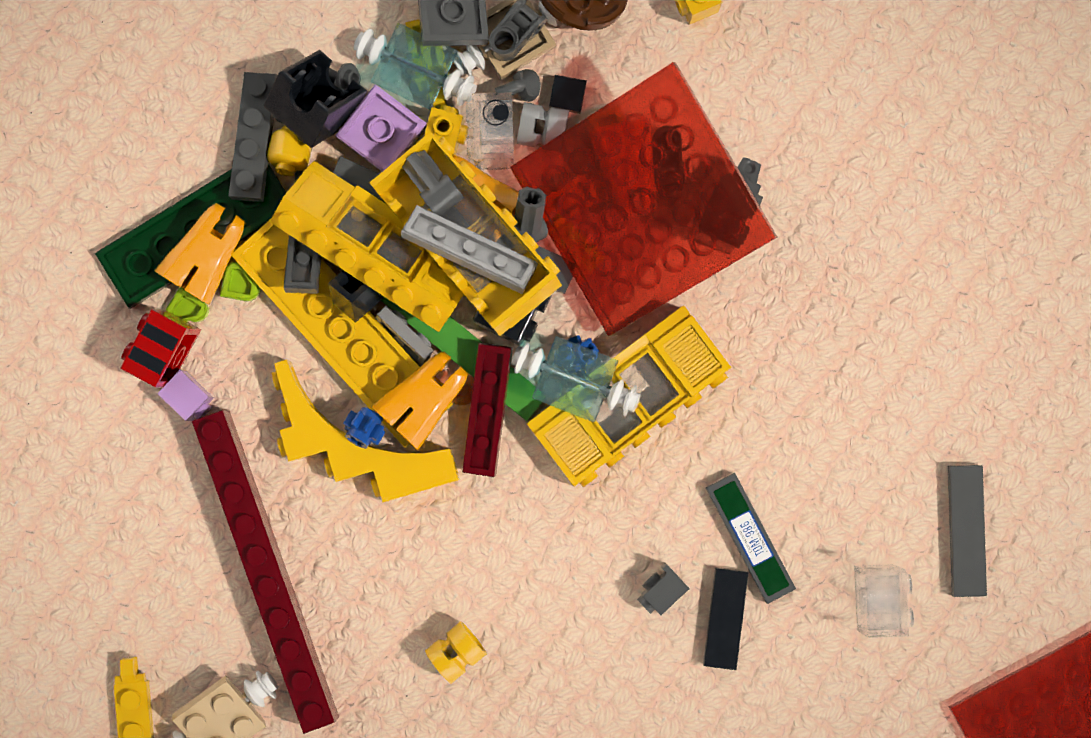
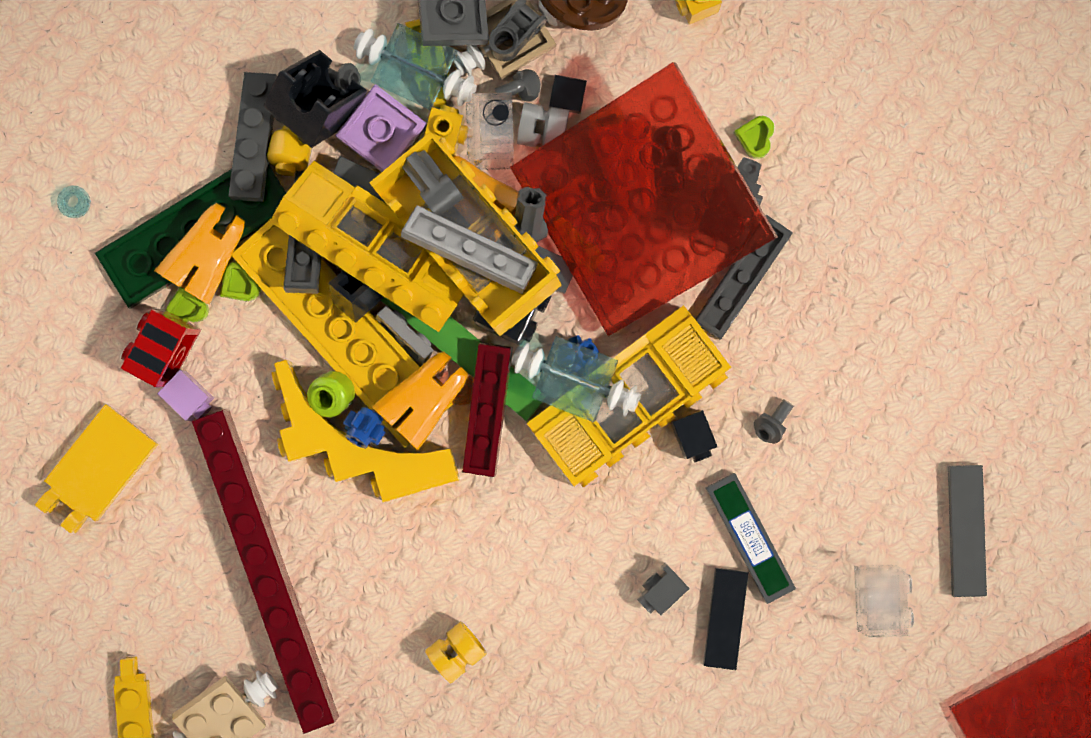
none -> yellow tile [35,404,159,533]
none -> clear light blue plate [57,186,91,218]
none -> lime head [307,371,355,417]
none -> black brick [671,410,718,463]
none -> dark grey tile [695,214,793,340]
none -> lime tile [733,116,775,159]
none -> dark grey plate [754,399,794,444]

